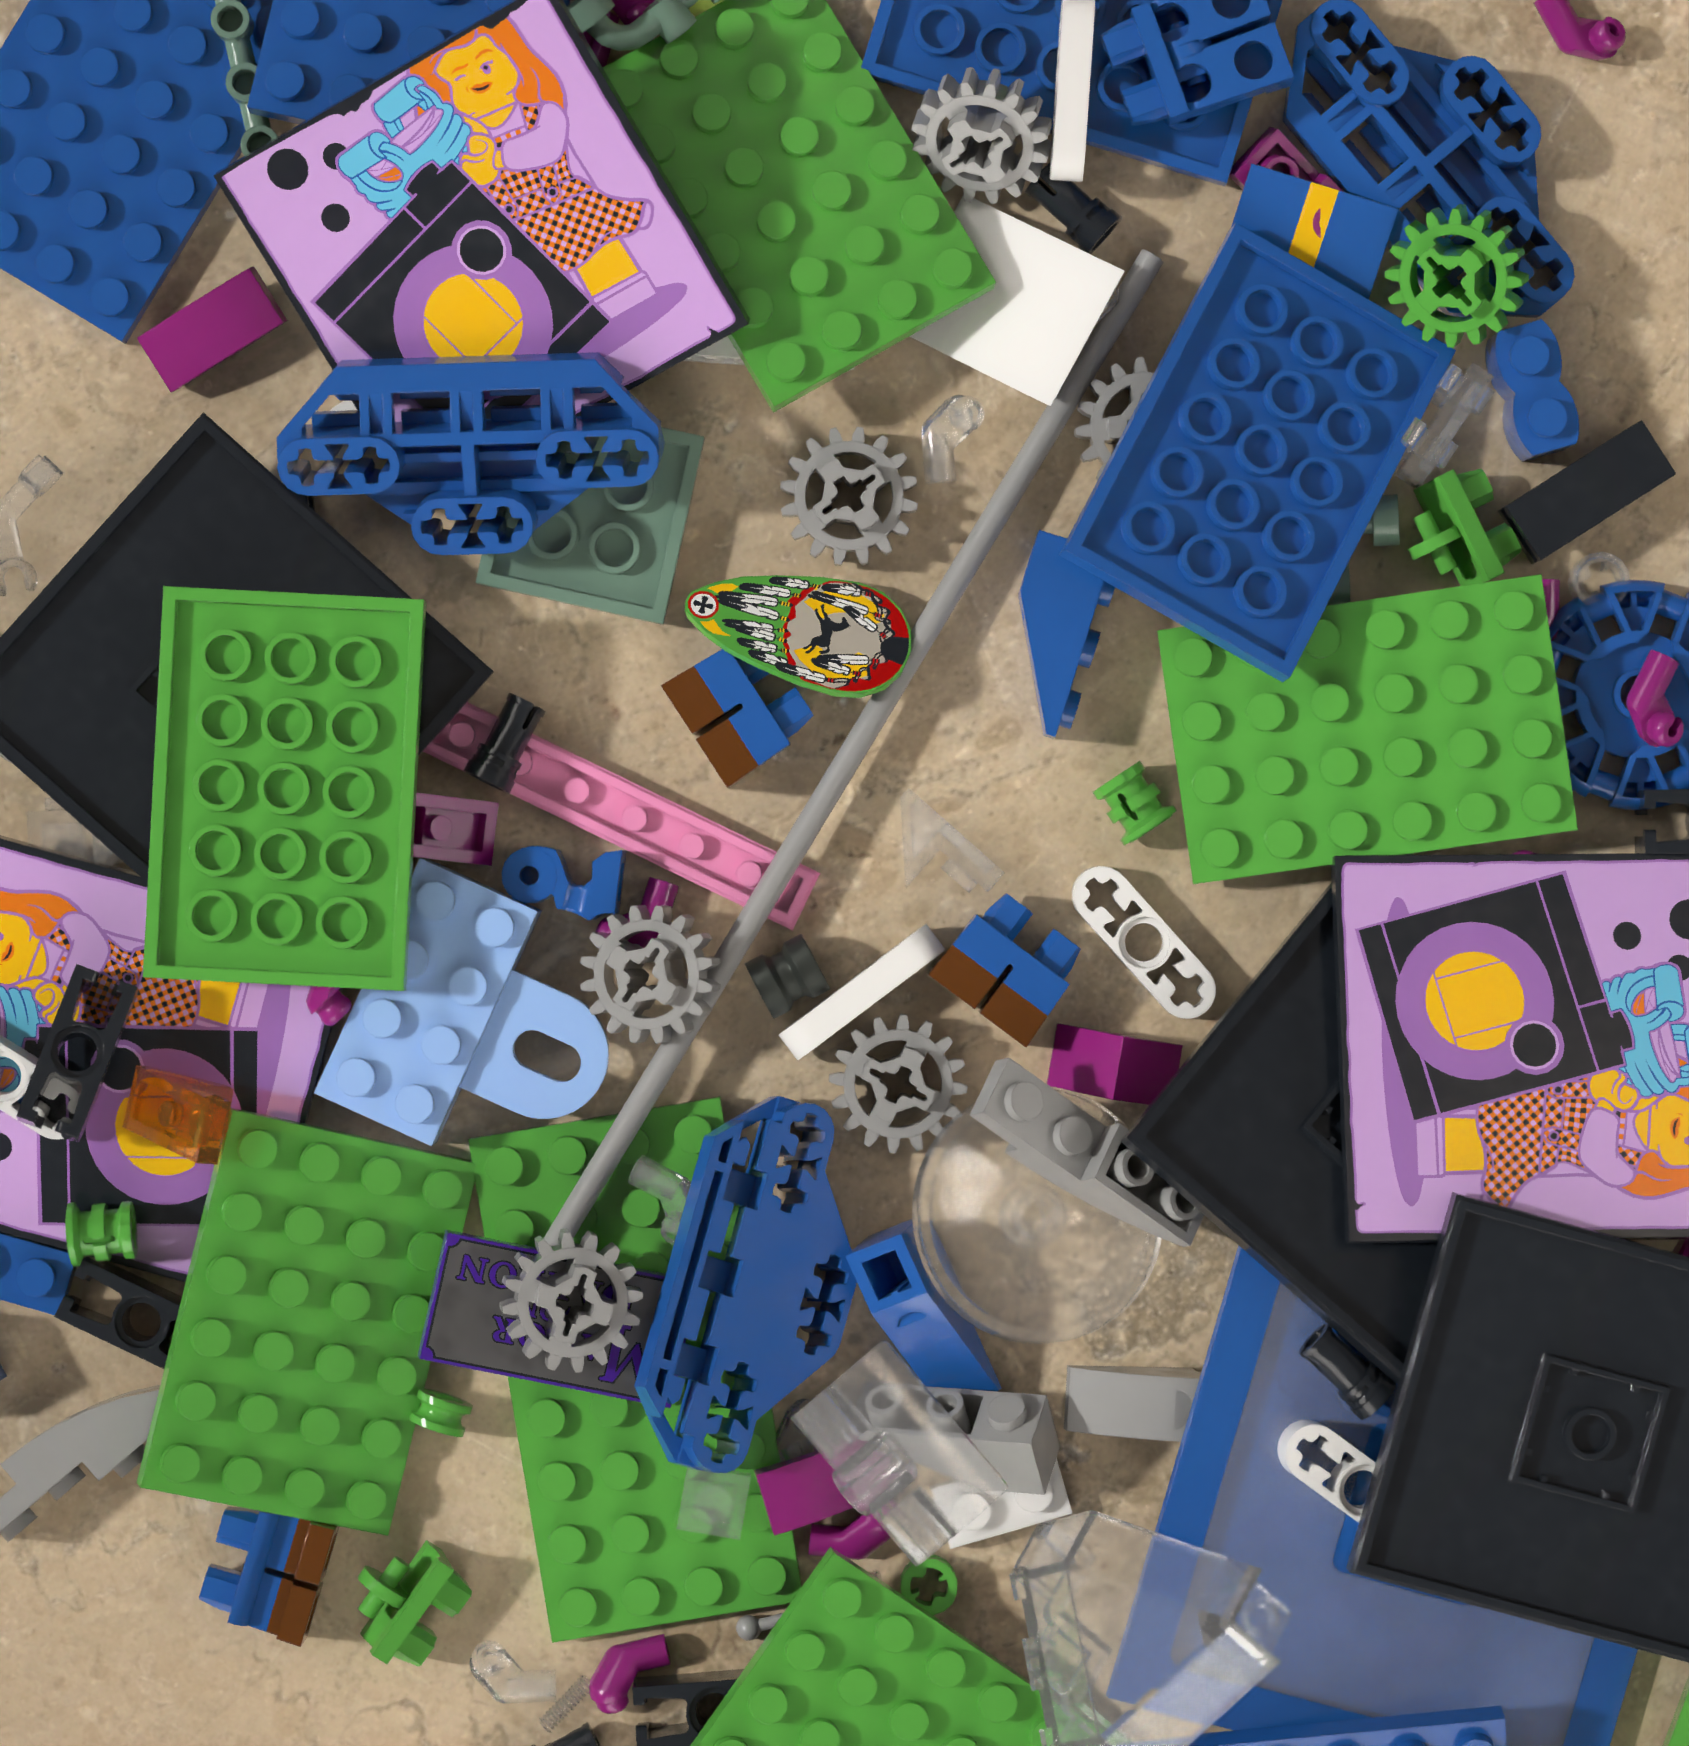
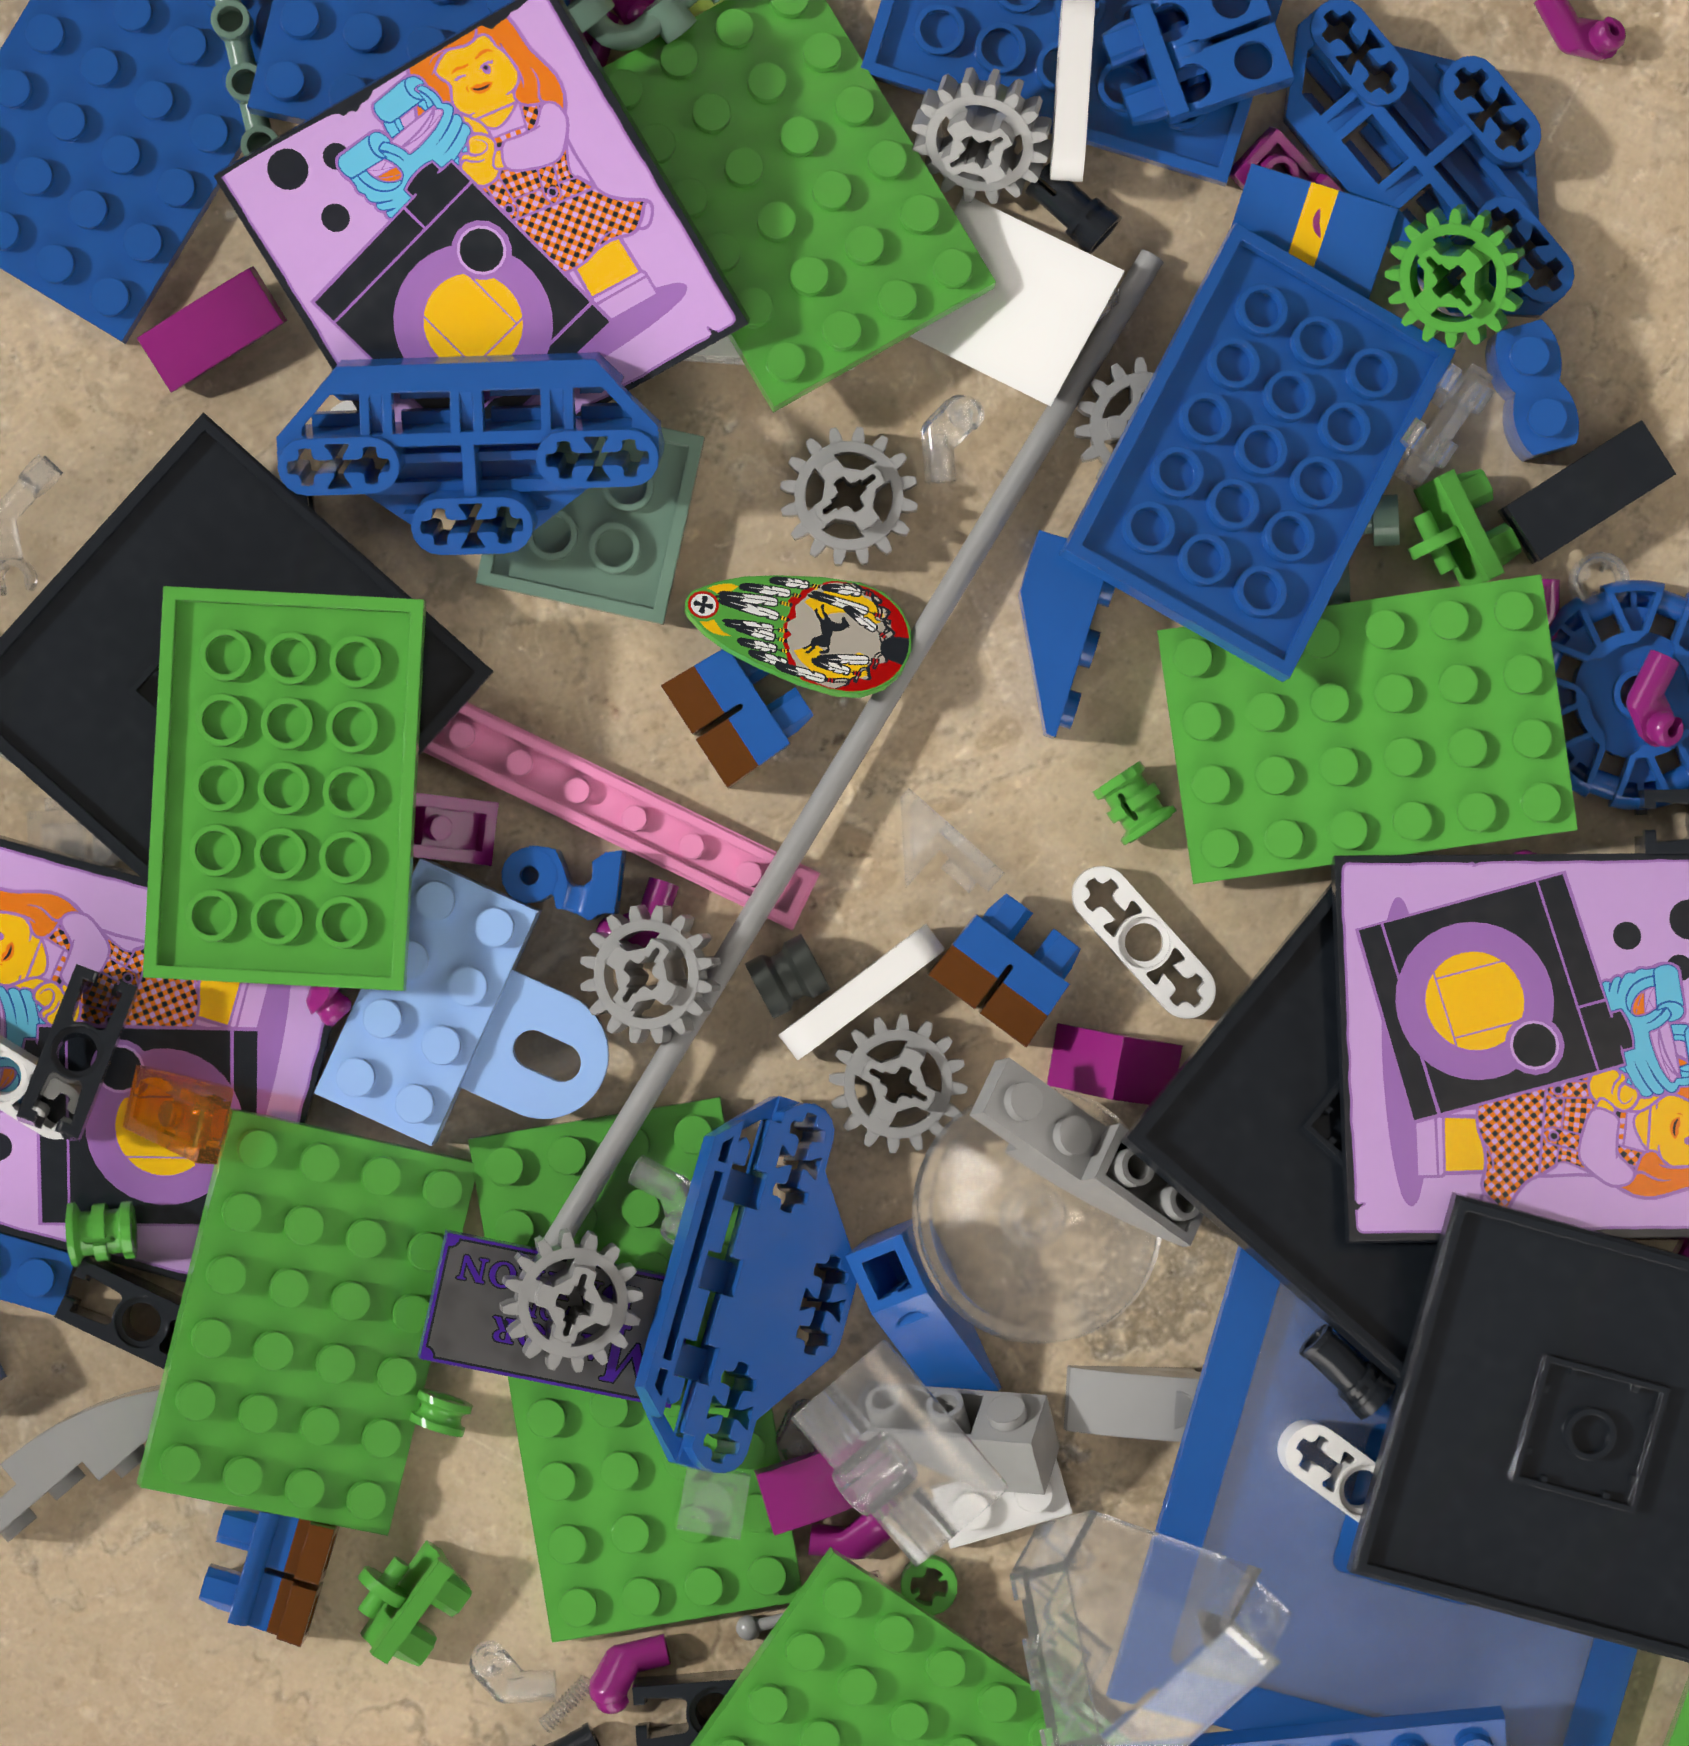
black pin [464,693,545,794] -> none

